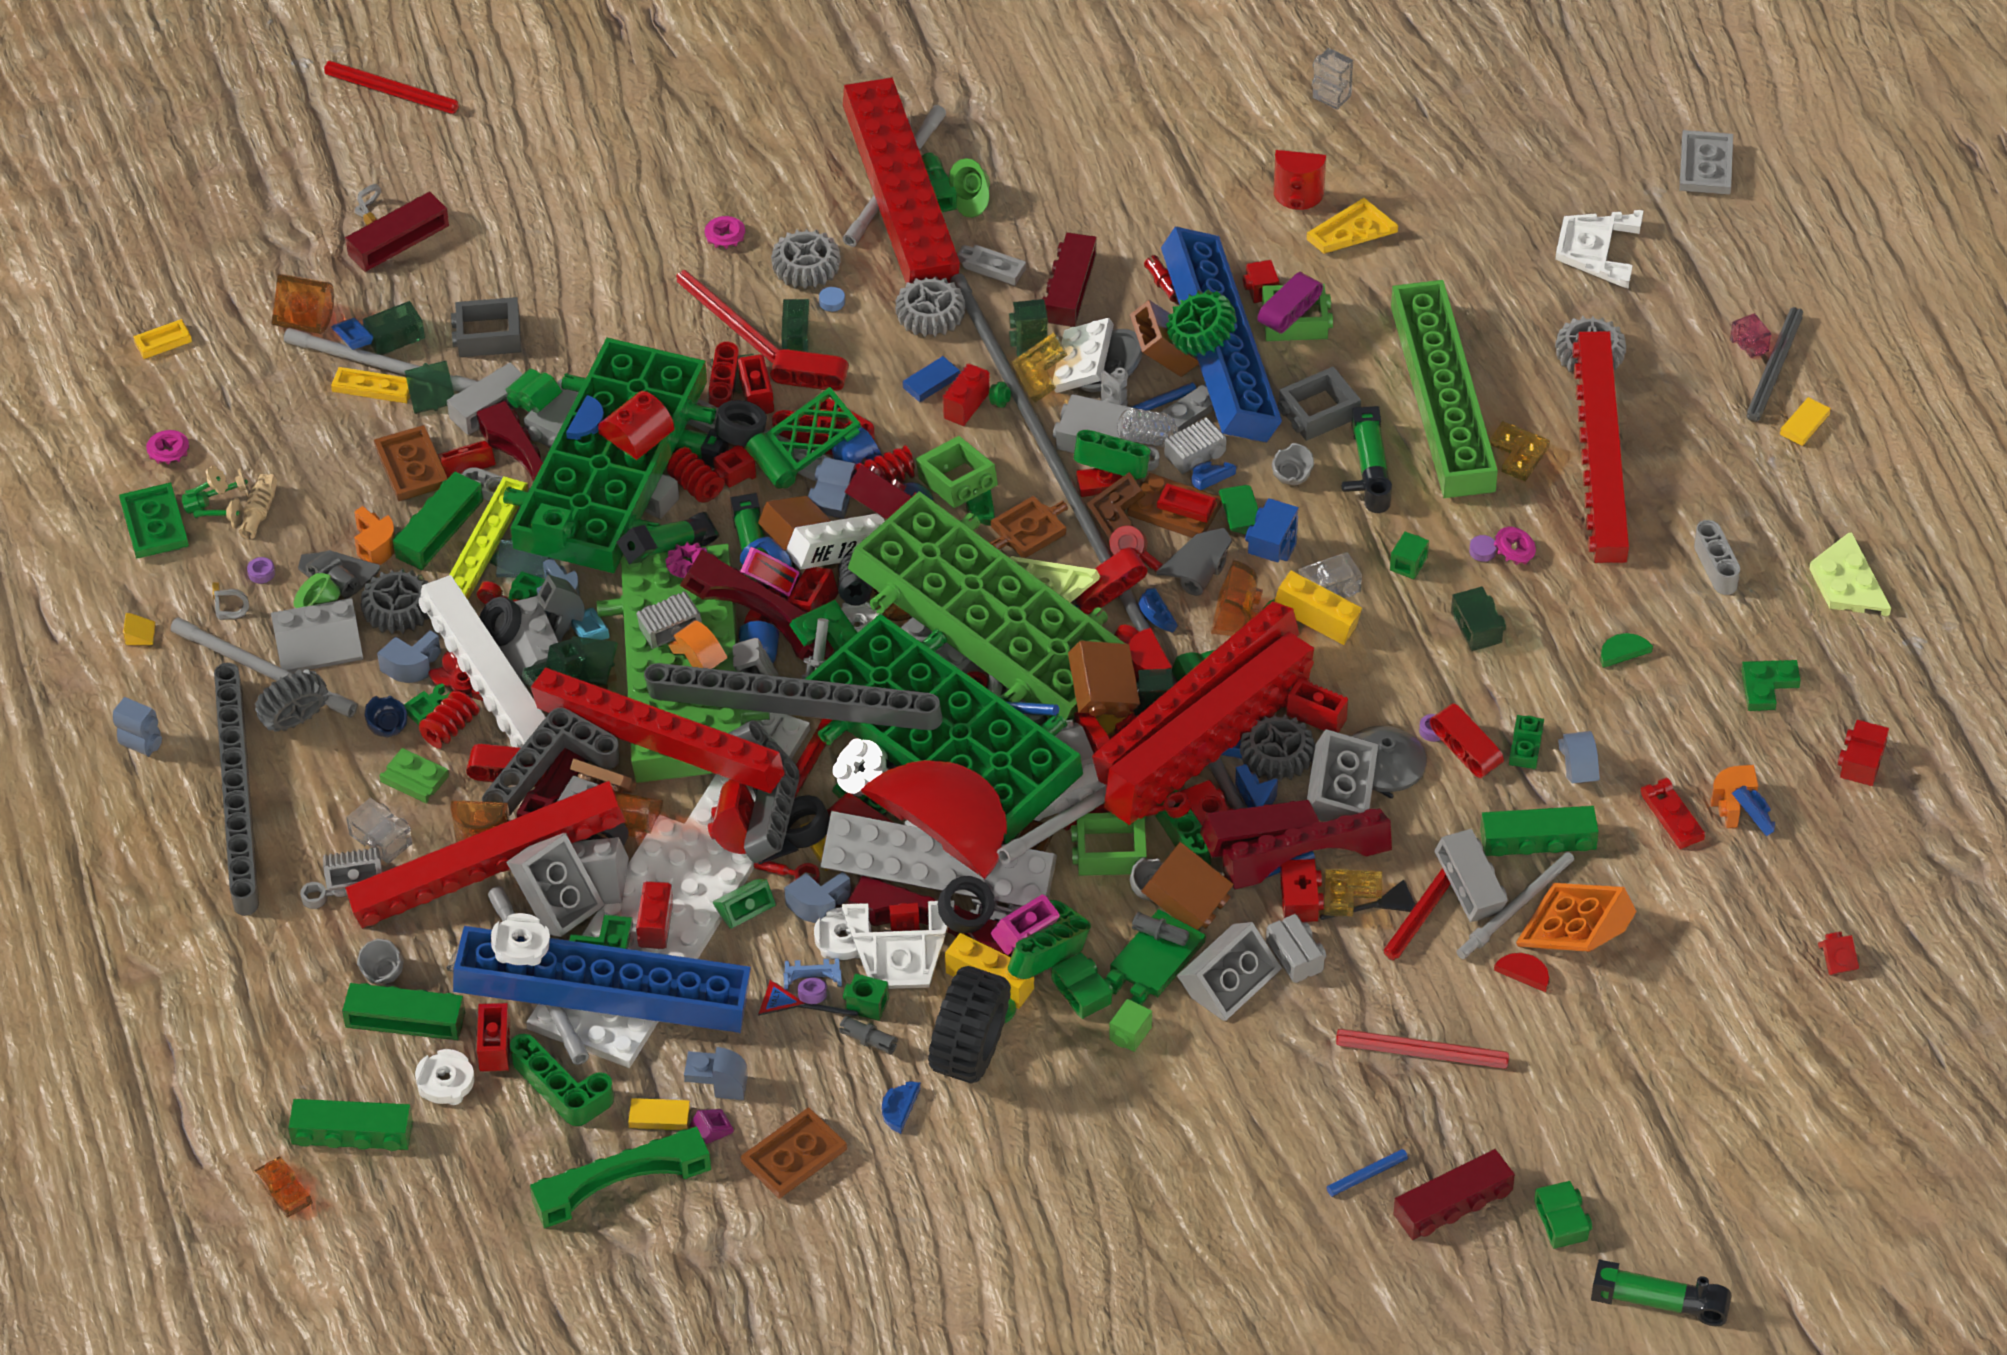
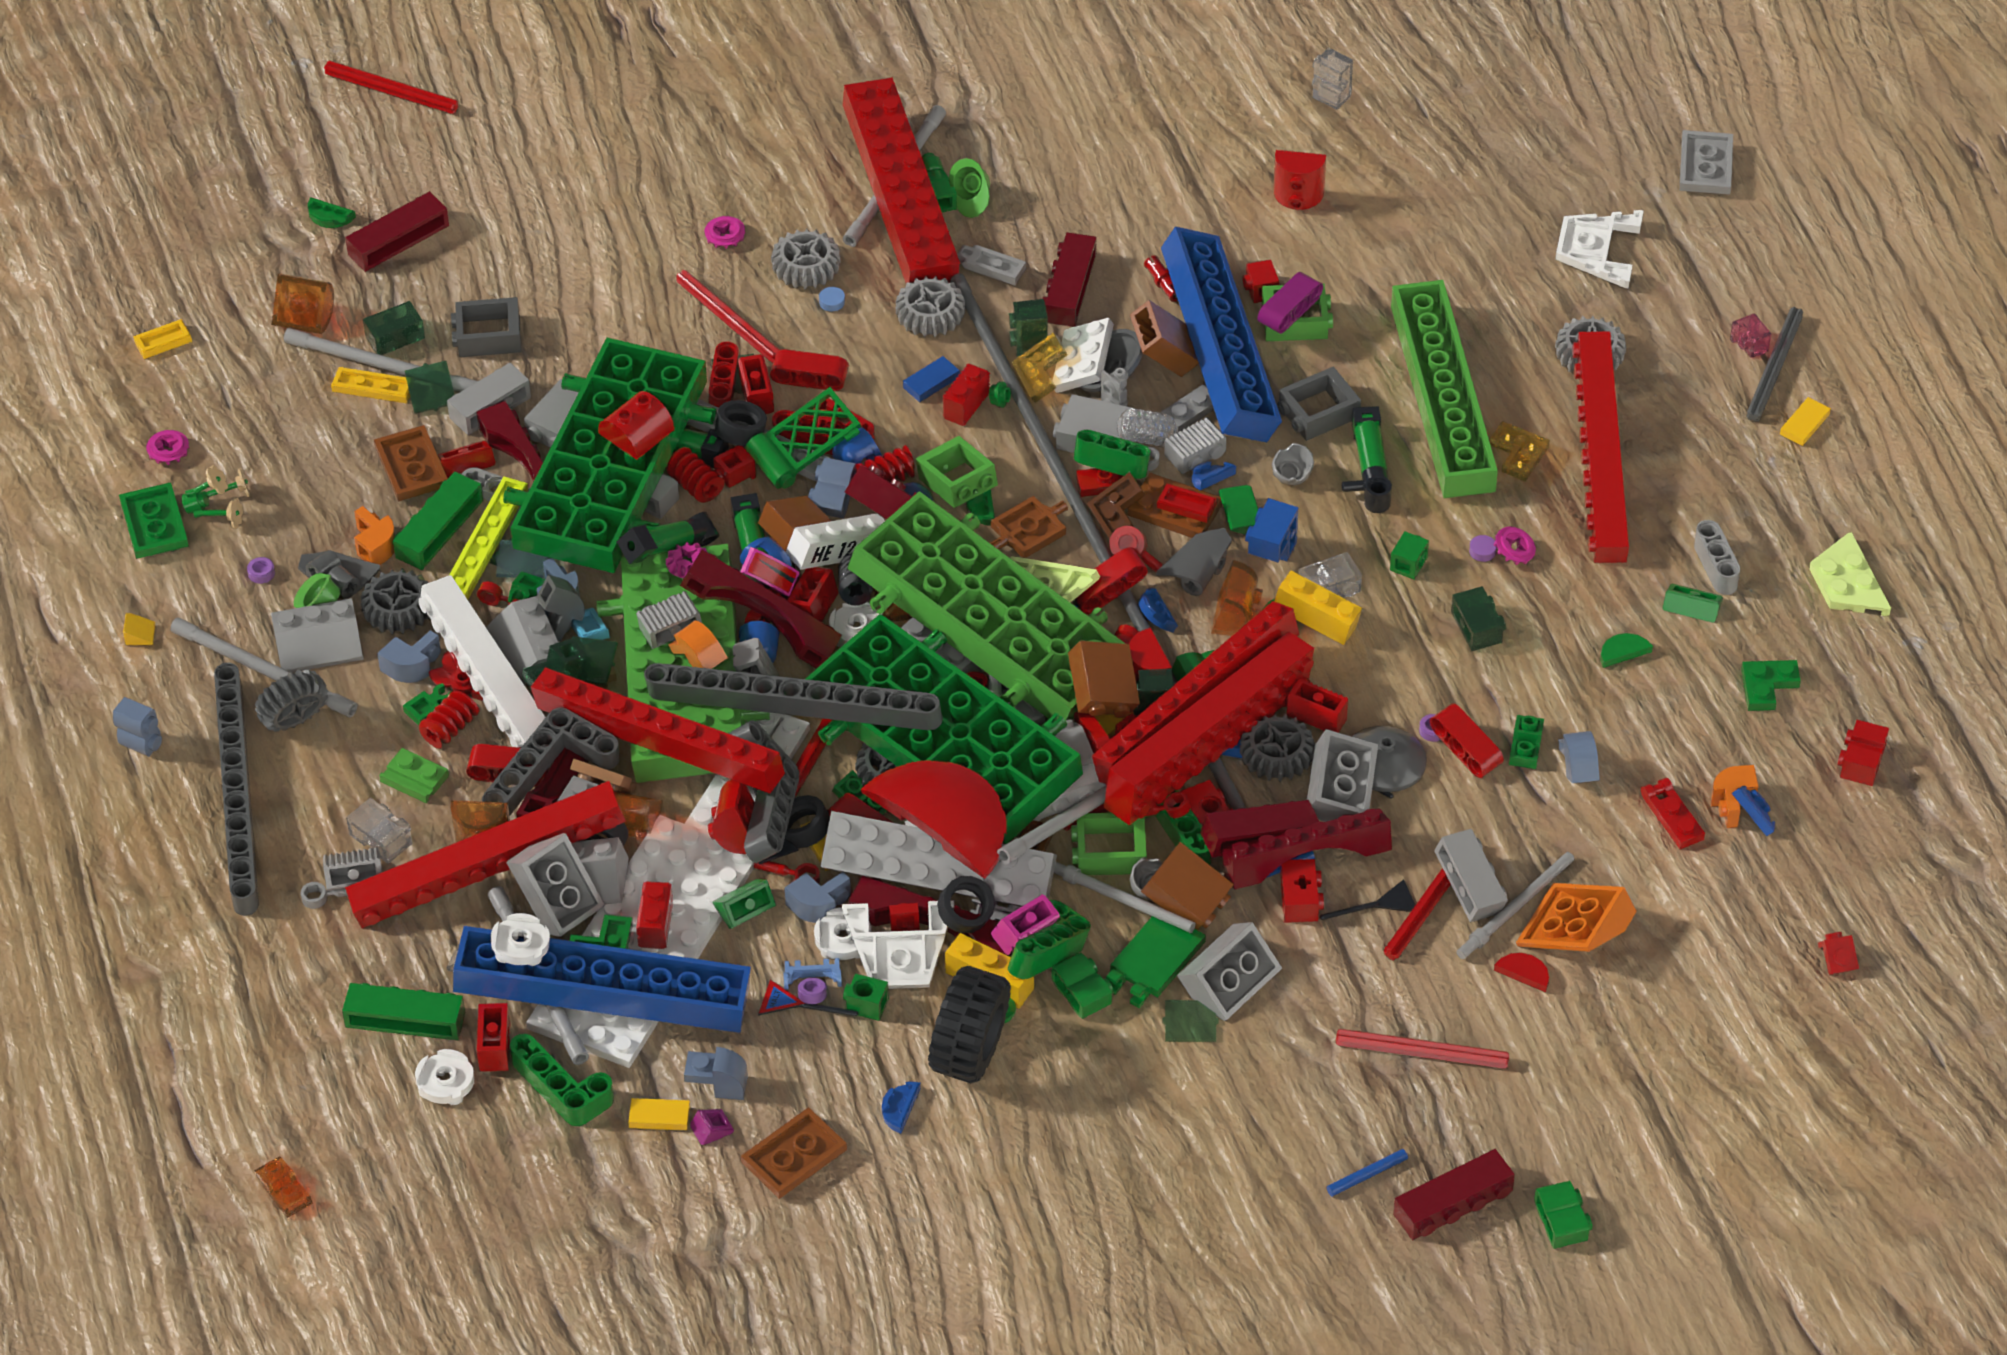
light grey piece [212,582,249,620] -> none
tan hinge [238,474,277,539] -> none
green brick [288,1099,413,1151] -> none
blue tile [331,318,373,350] -> none
light grey piece [354,184,381,225] -> none
light grey hair [357,938,404,986] -> none
dark blue hair [364,696,408,737] -> none
black tyre [479,597,522,646] -> none
green brick [505,369,563,413] -> none
green arch [530,1126,711,1229] -> none
green brick [531,503,576,548] -> none
blue tile [566,395,604,440] -> none
clear green brick [781,299,811,352] -> none
green plate [789,600,858,652] -> none
light grey piece [802,618,829,679] -> none
white plate [833,739,889,796] -> none
dark grey pin [839,1016,898,1055] -> none
blue bar [1007,702,1059,716] -> none
bright green brick [1109,999,1152,1052] -> none
blue bar [1131,382,1196,417] -> none
dark grey axle [1132,912,1189,946] -> none
green gear [1166,289,1237,357] -> none
blue slope [1235,764,1278,808] -> none
light grey brick [1266,914,1326,983] -> none
yellow wing [1307,198,1398,254] -> none
clear yellow plate [1324,869,1382,916] -> none
green brick [1480,806,1599,857] -> none
piece [1591,1259,1732,1326] -> none
none -> green tile [308,197,356,228]
none -> light grey bar [1054,862,1195,933]
none -> clear green piece [1162,1000,1219,1042]
none -> green slope [1663,583,1723,623]

